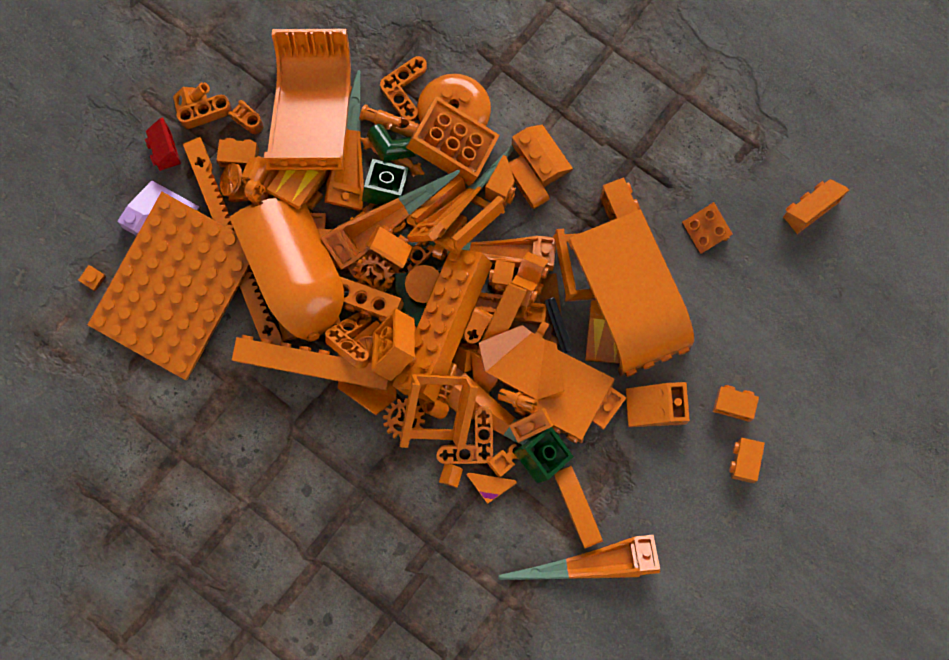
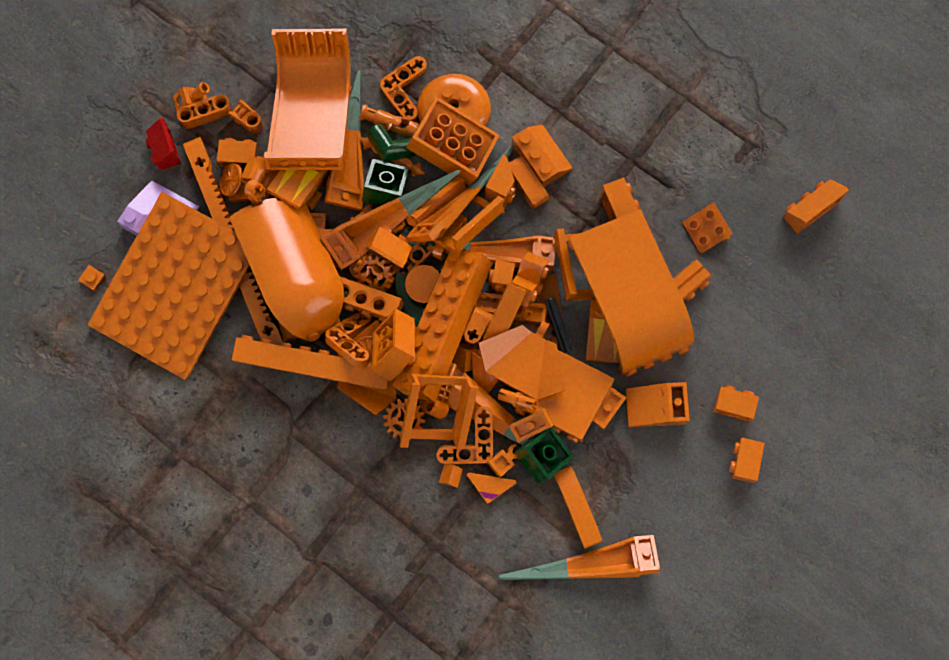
none -> orange brick [673,260,711,302]

